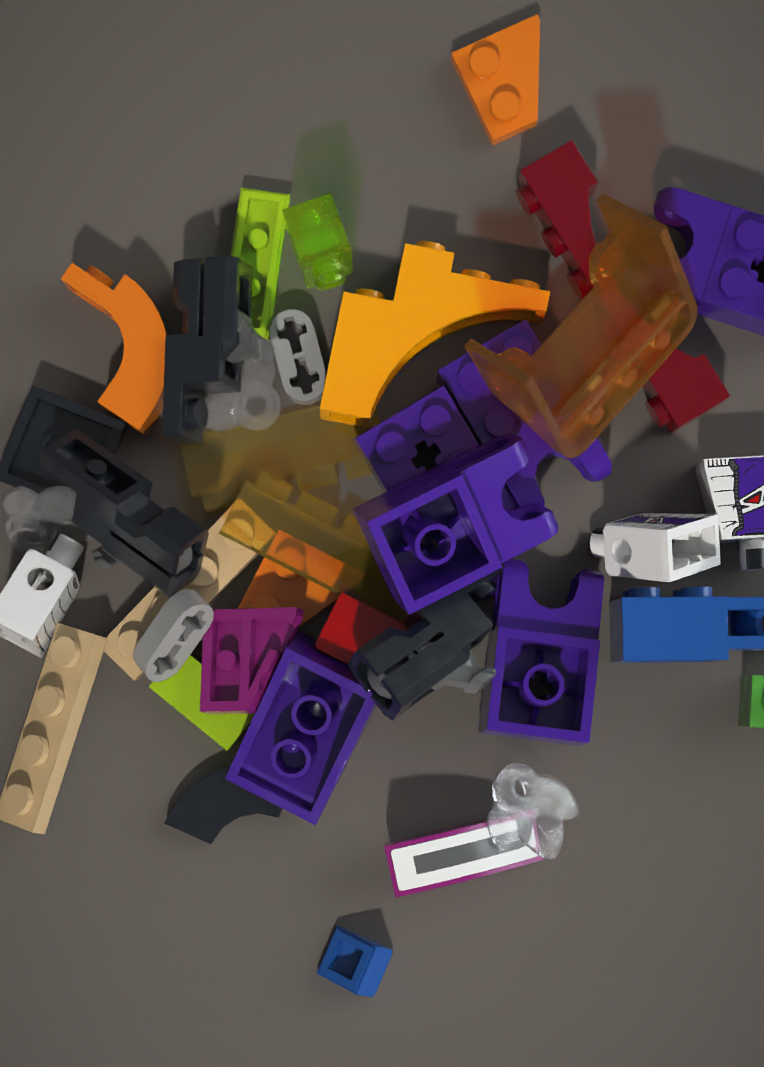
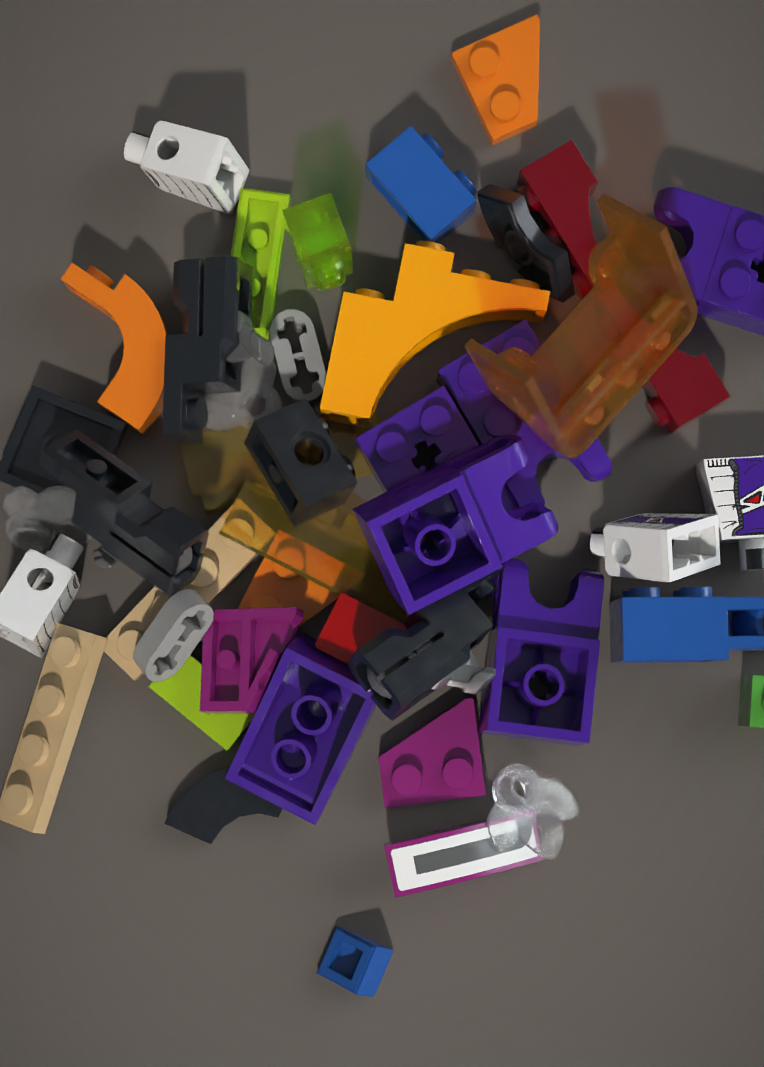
none -> white torso [124,120,250,215]
none -> black brick [244,398,358,527]
none -> blue brick [365,126,477,243]
none -> magenta wing [378,698,486,808]
none -> black tile [477,184,575,303]

